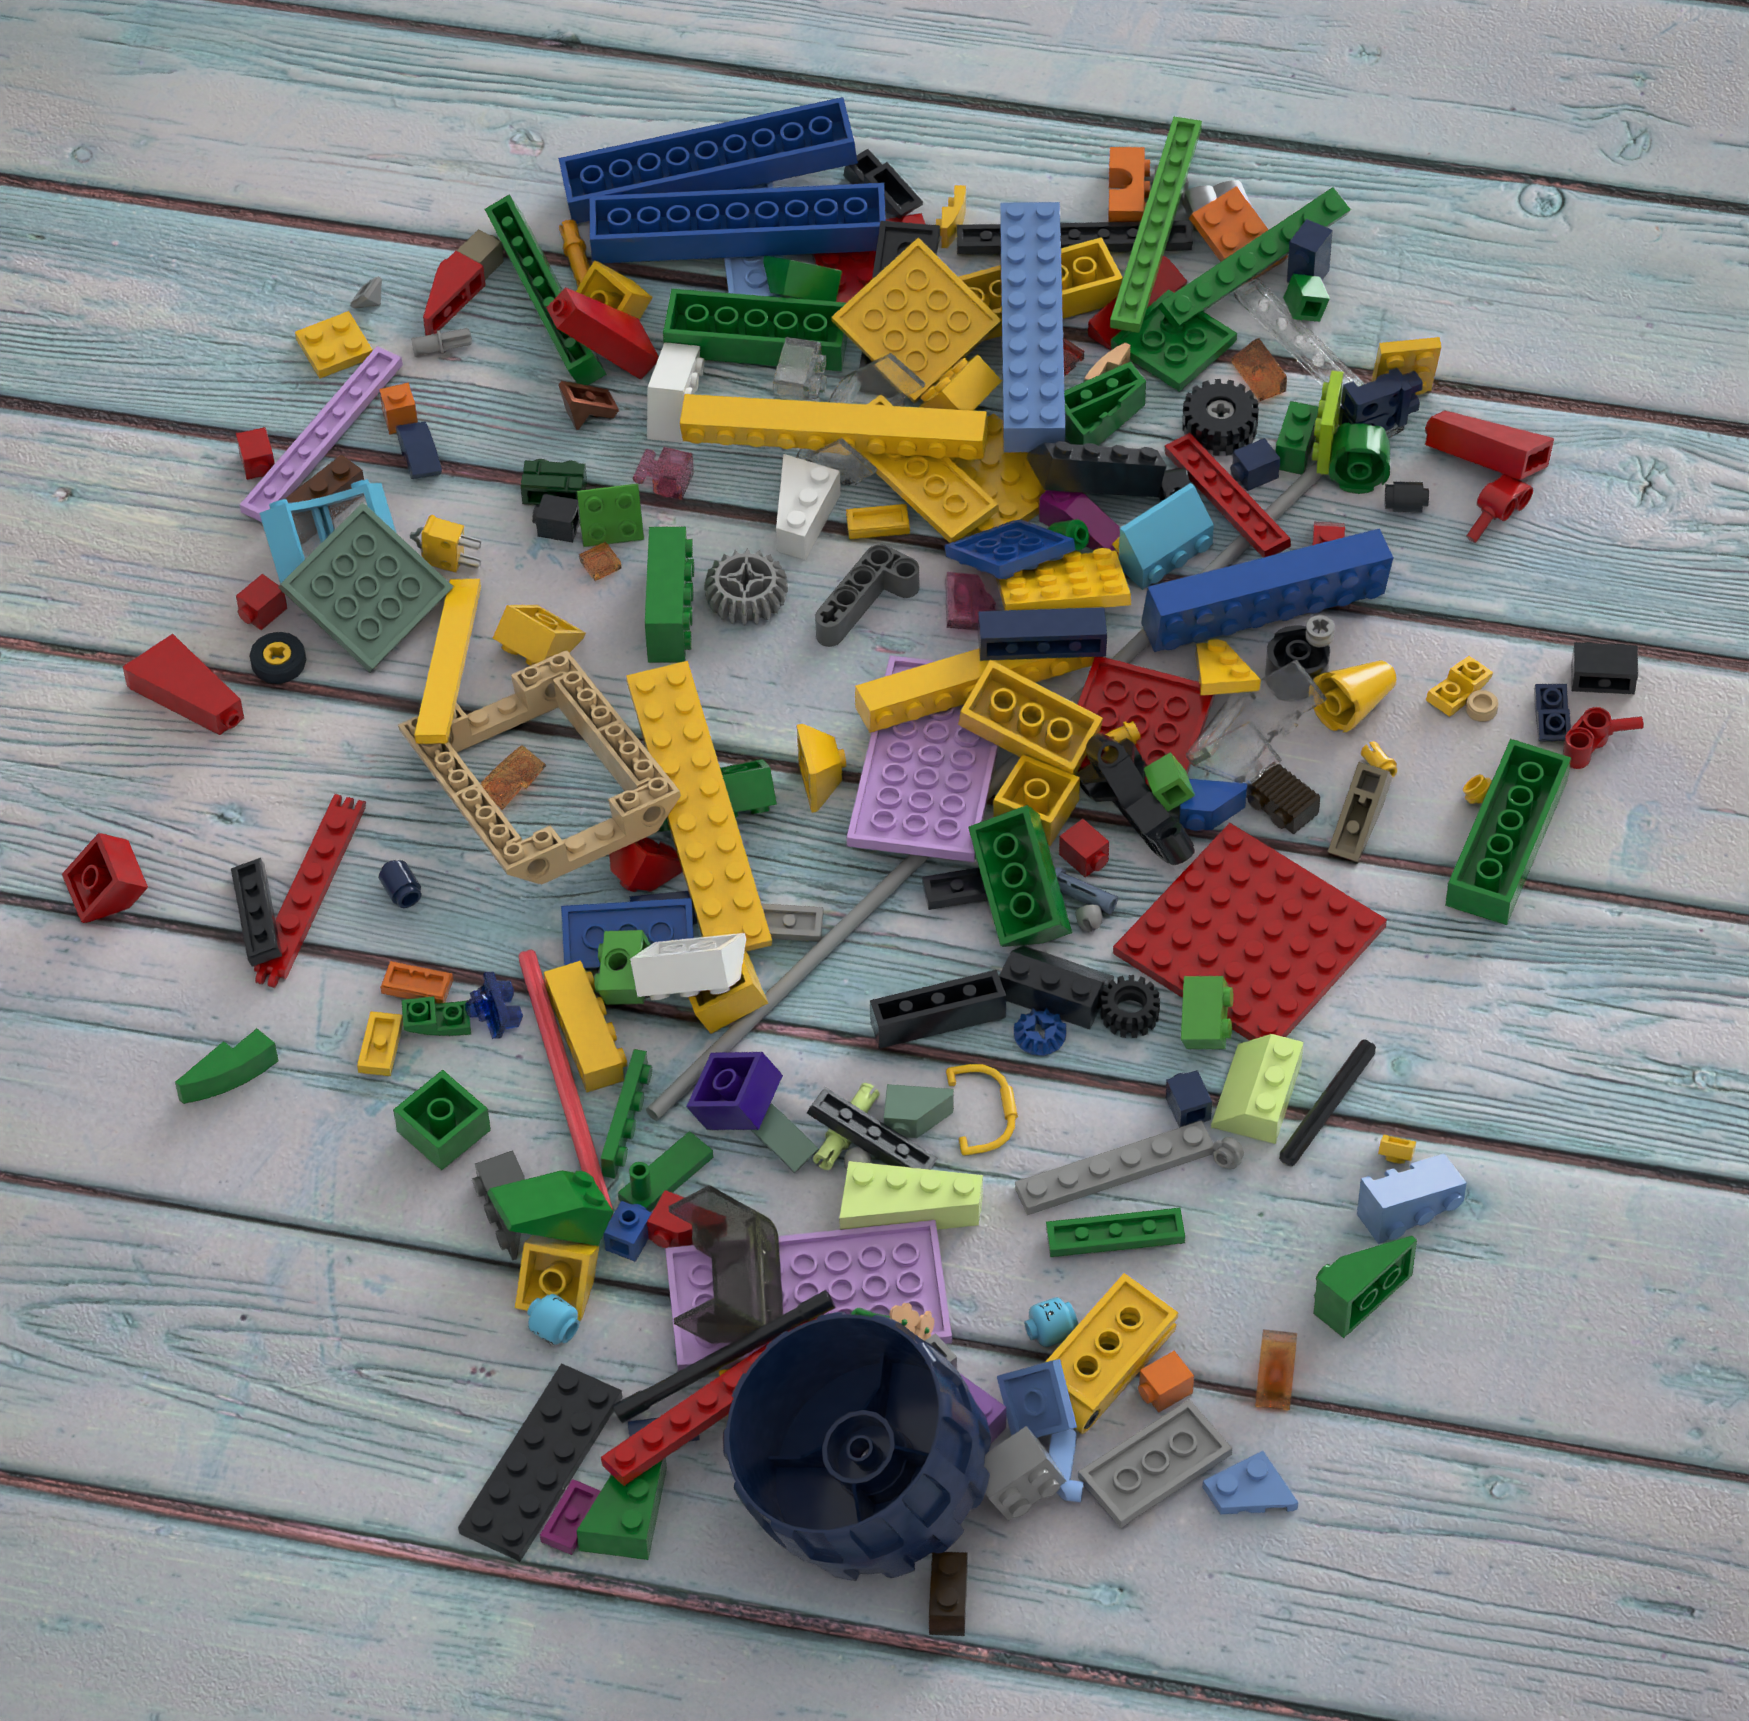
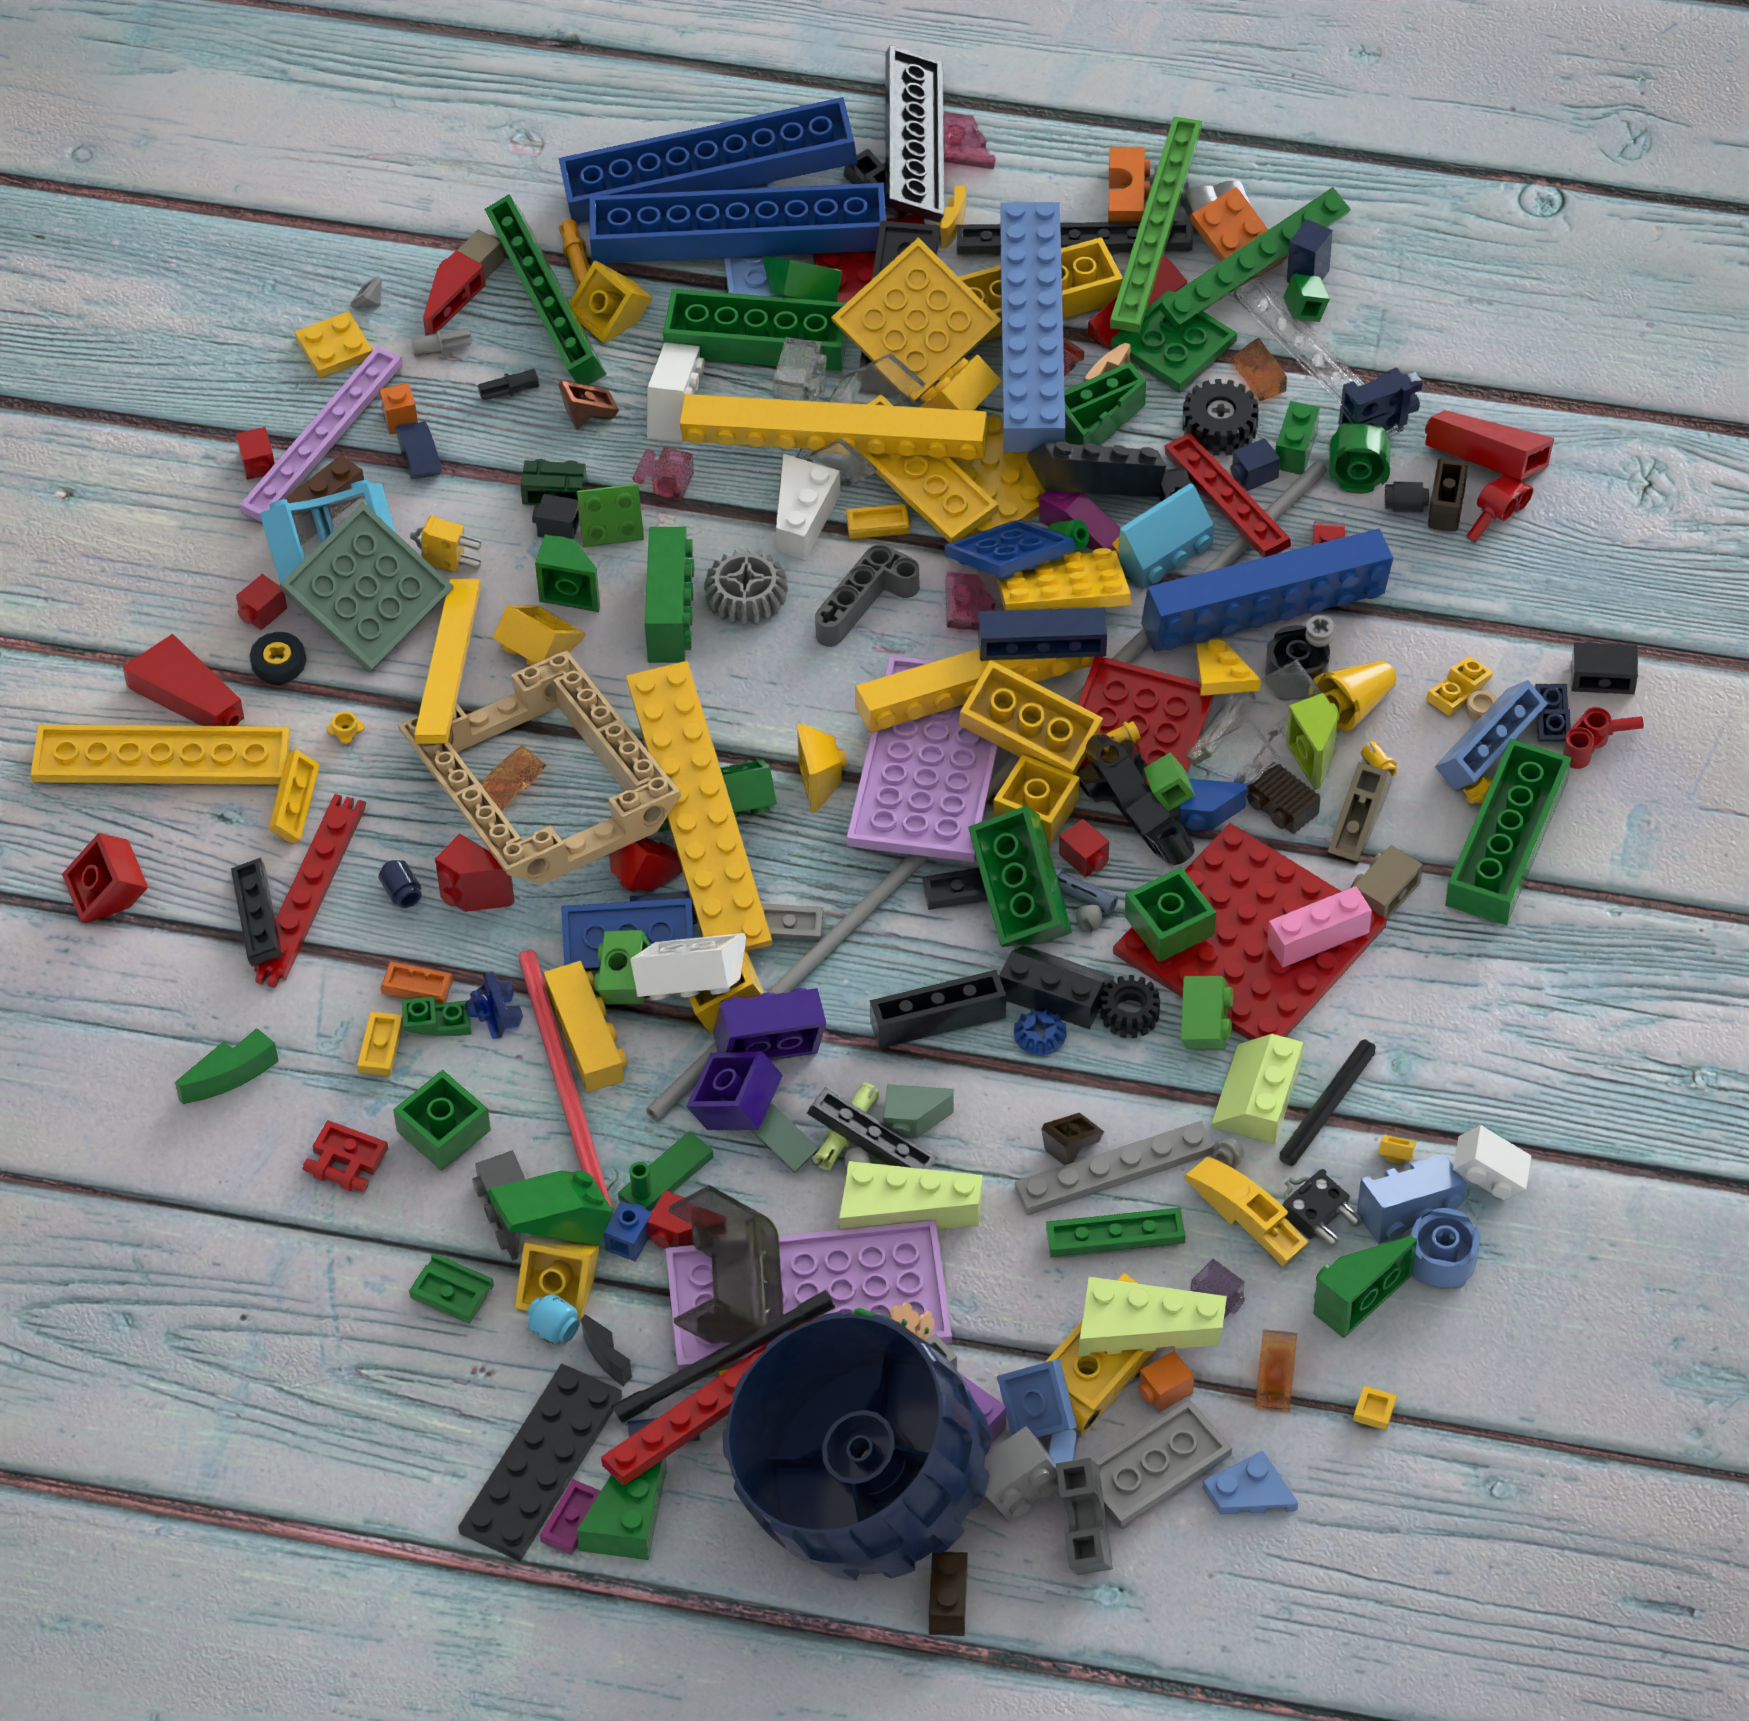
red slope [546,287,659,379] -> none
clear orange tile [579,542,622,581] -> none
green plate [600,1049,652,1179] -> none
yellow piece [946,1064,1018,1155] -> none
medium azure head [1024,1297,1078,1347] -> none
dark blue brick [1165,1070,1212,1128] -> none
lime plate [1312,370,1343,475] -> none
yellow plate [1371,337,1442,395] -> none
none -> yellow plate [30,724,291,785]
none -> yellow plate [268,749,320,845]
none -> red plate [303,1120,388,1193]
none -> yellow plate [327,711,365,744]
none -> green plate [409,1253,494,1324]
none -> red slope [435,833,515,912]
none -> black axle [478,368,539,400]
none -> green slope [535,534,600,612]
none -> black slope [581,1314,632,1387]
none -> dark purple brick [713,988,826,1061]
none -> plate [885,45,944,222]
none -> clear pink wing [943,111,996,169]
none -> dark brown slope [1041,1112,1104,1165]
none -> dark grey arch [1056,1458,1113,1575]
none -> yellowish green wedge [1077,1277,1227,1357]
none -> green brick [1125,867,1216,962]
none -> yellow slope [1184,1157,1309,1267]
none -> clear purple brick [1190,1259,1245,1318]
none -> bright pink brick [1267,886,1372,968]
none -> black piece [1283,1169,1362,1247]
none -> lime slope [1286,693,1340,790]
none -> dark tan brick [1351,845,1423,920]
none -> yellow plate [1353,1386,1397,1431]
none -> medium blue brick [1411,1208,1480,1288]
none -> dark brown brick [1428,458,1468,532]
none -> medium blue brick [1434,680,1548,791]
none -> white brick [1453,1125,1531,1200]

